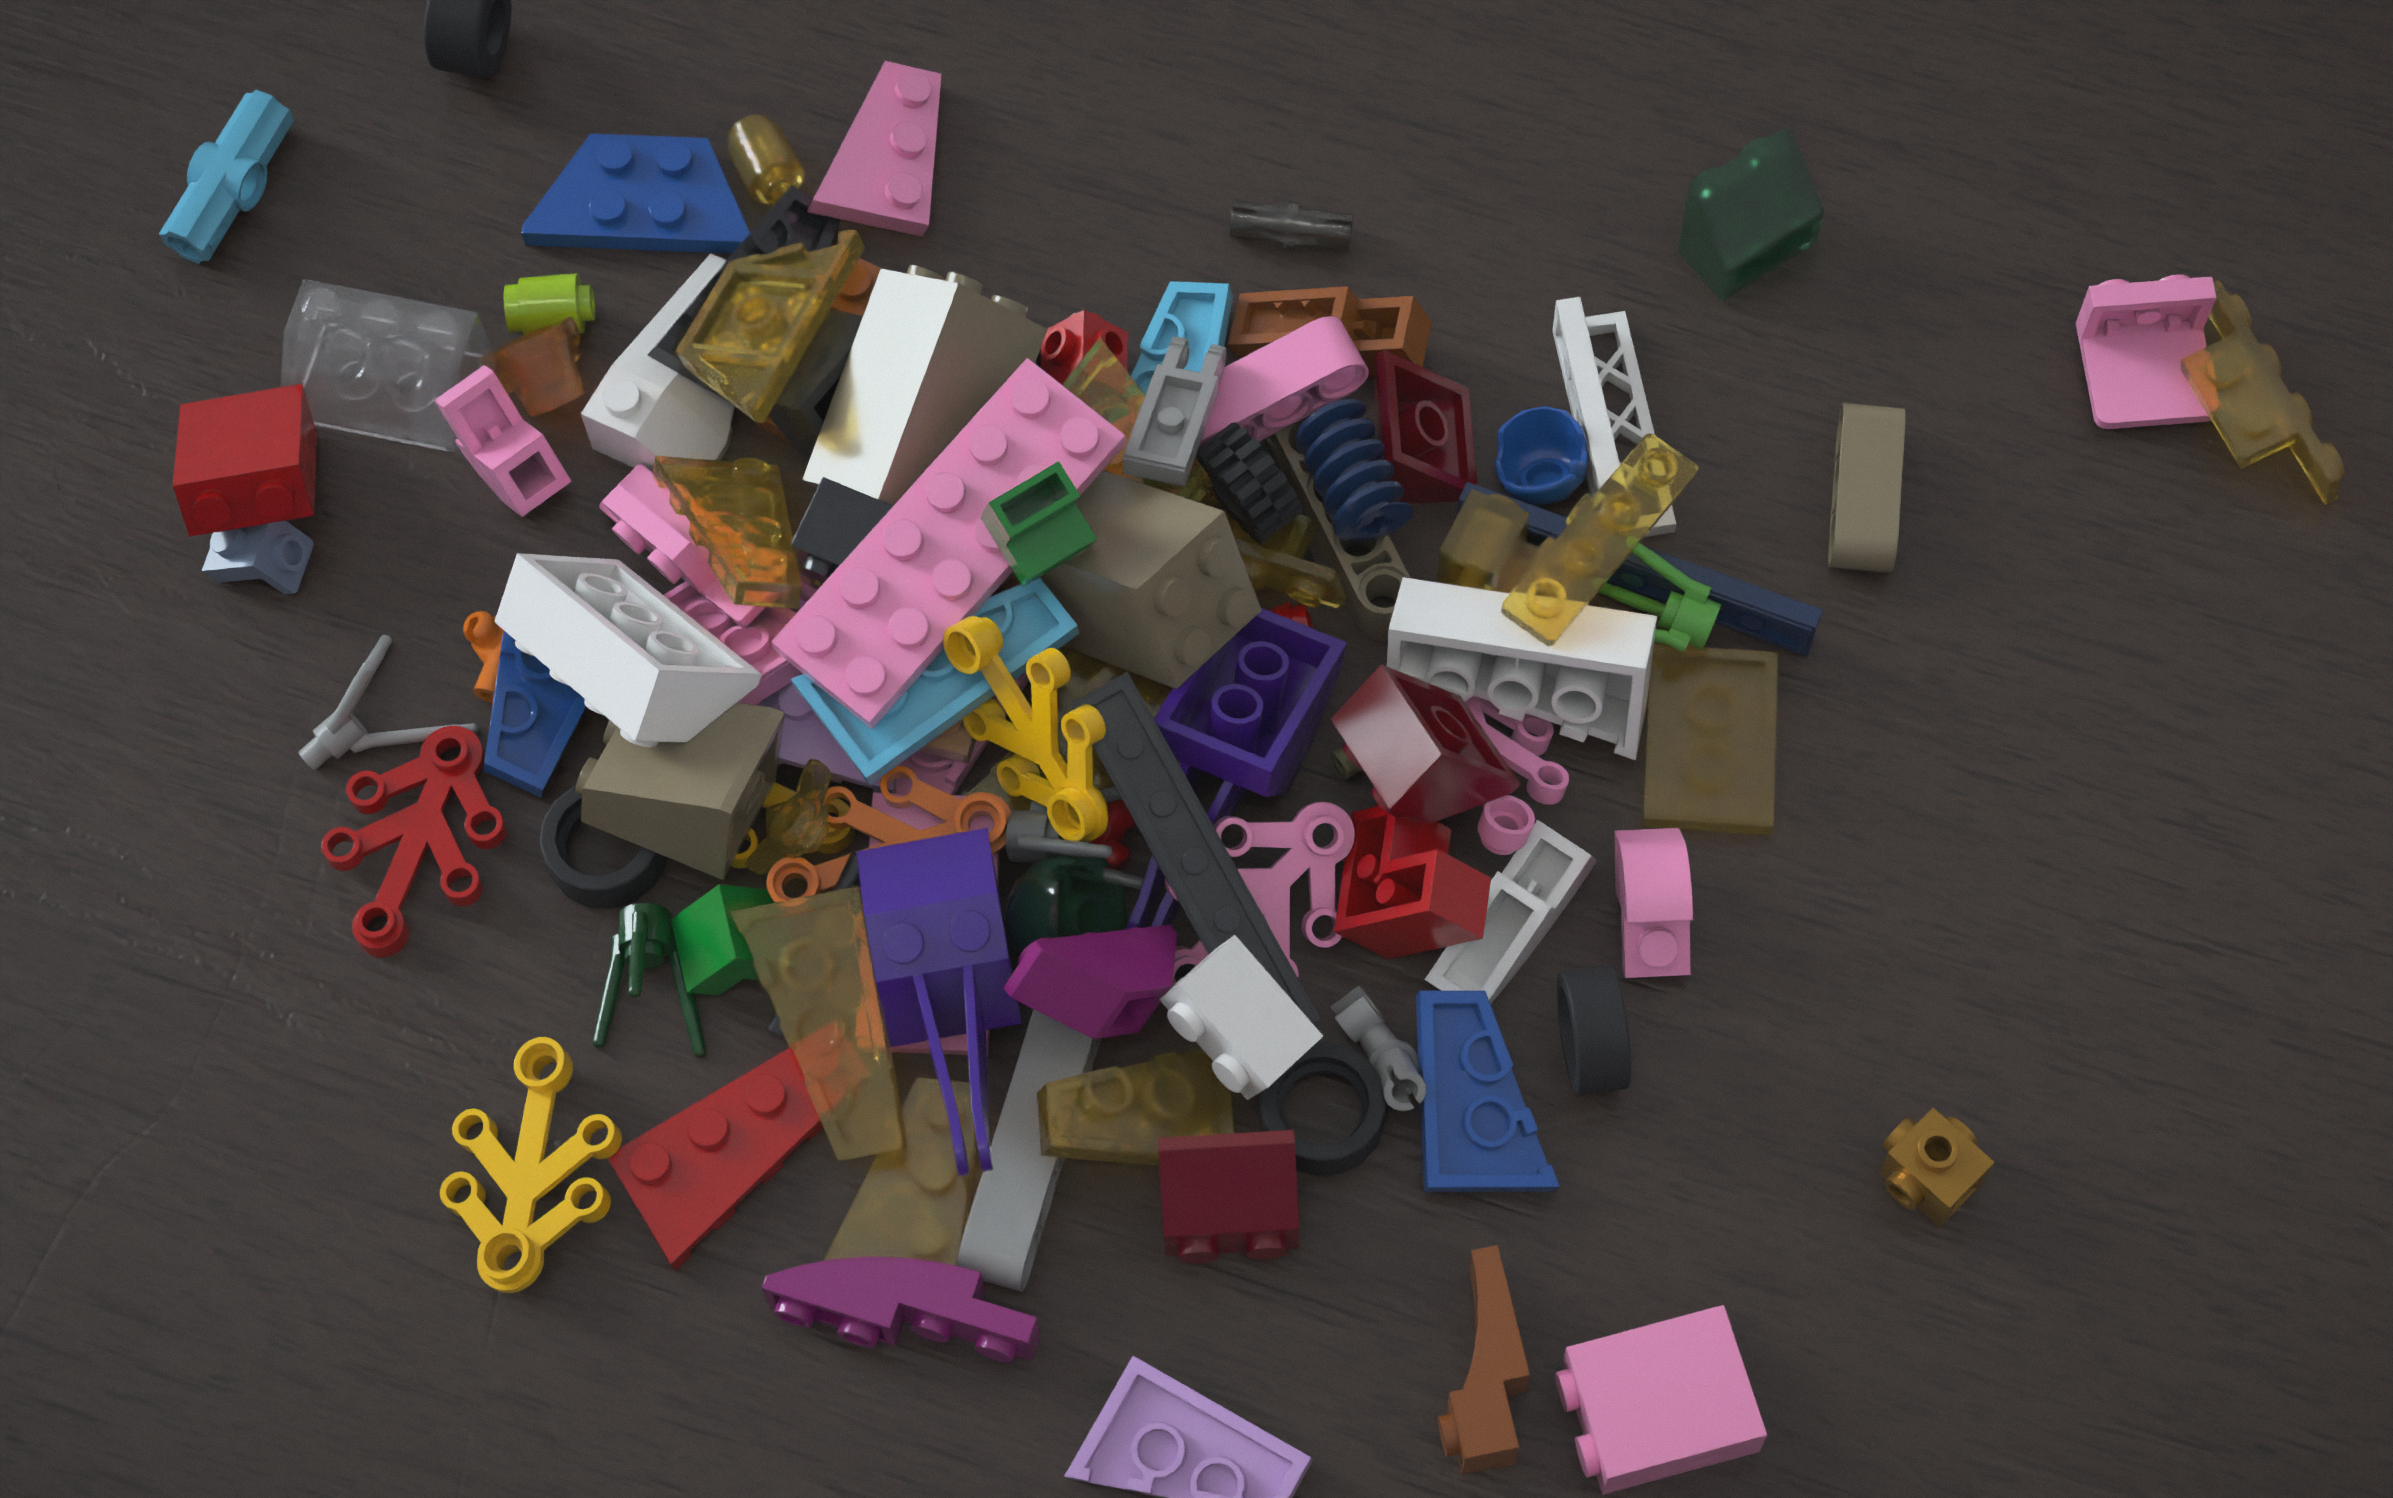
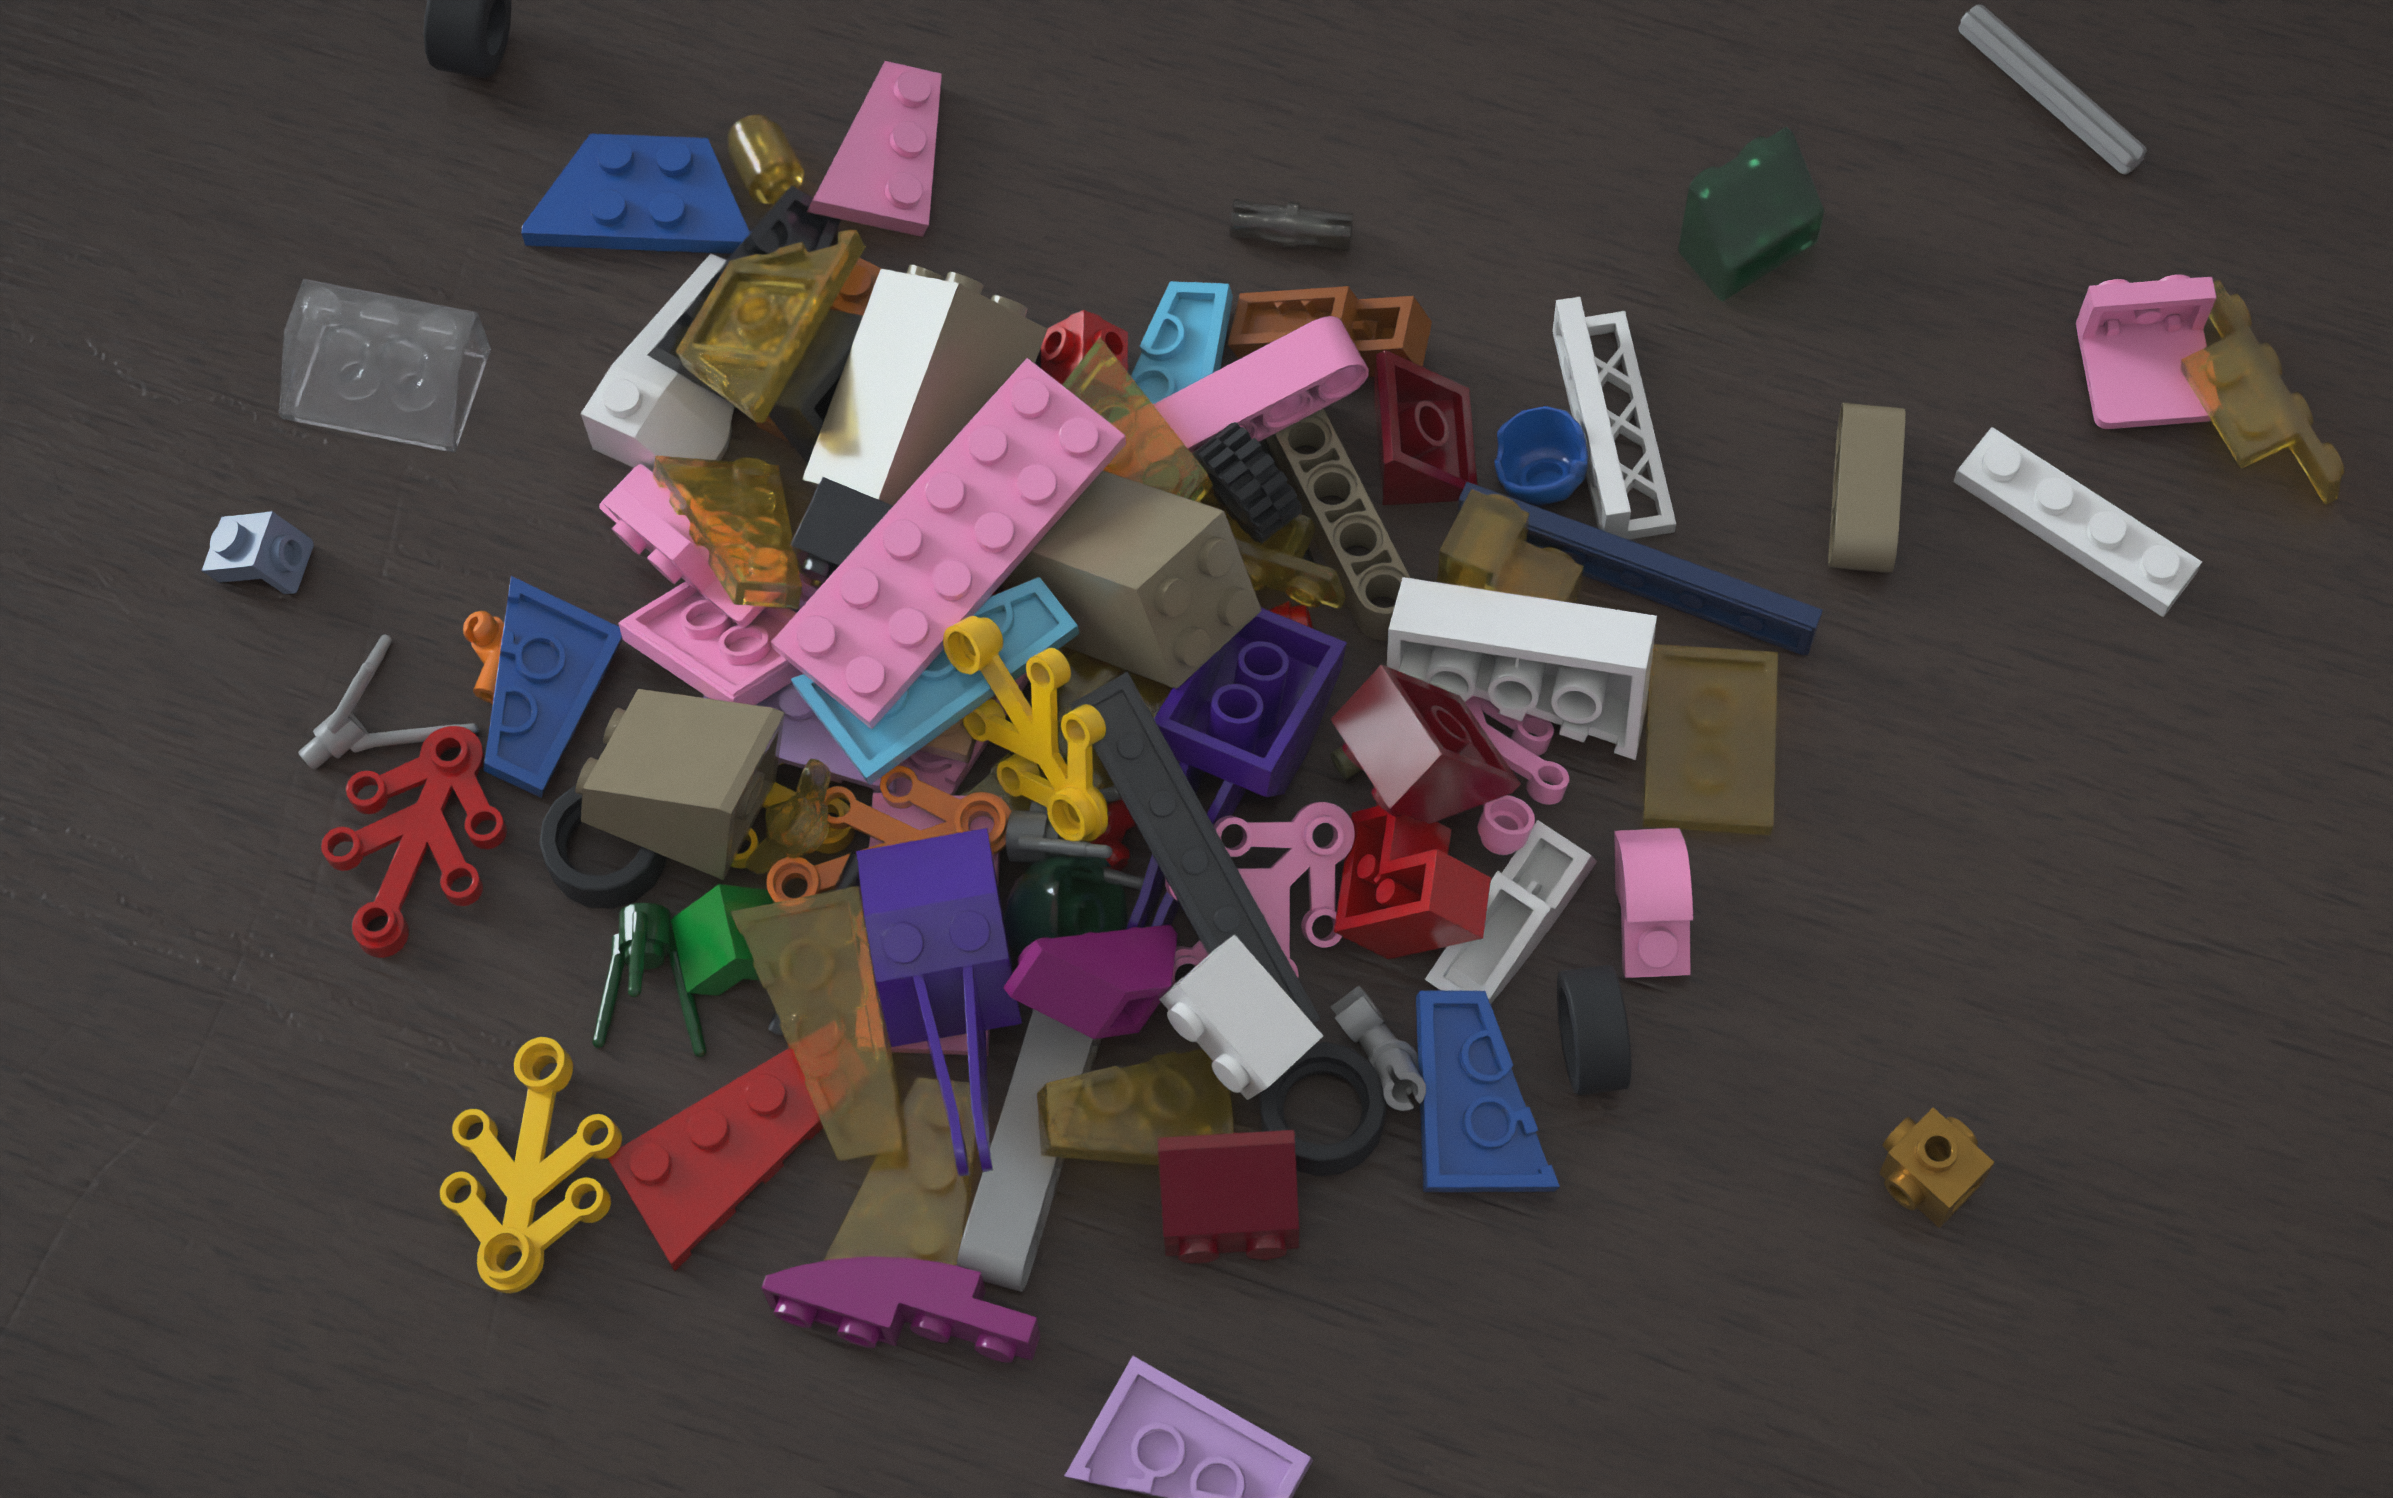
medium azure piece [159,89,294,264] -> none
red brick [173,384,318,537] -> none
bright pink brick [434,365,572,517] -> none
clear orange piece [481,316,585,417] -> none
white slope [495,553,762,747] -> none
lime brick [504,273,595,338] -> none
green piece [980,461,1097,587] -> none
light grey hinge [1123,336,1227,487] -> none
dark blue piece [1295,399,1413,542] -> none
dark orange slope [1437,1245,1530,1475] -> none
clear yellow bracket [1501,433,1698,646] -> none
bright pink brick [1555,1305,1767,1495] -> none
bright green plant [1590,538,1721,652] -> none
none -> white plate [1953,427,2202,617]
none -> light grey axle [1958,4,2147,175]

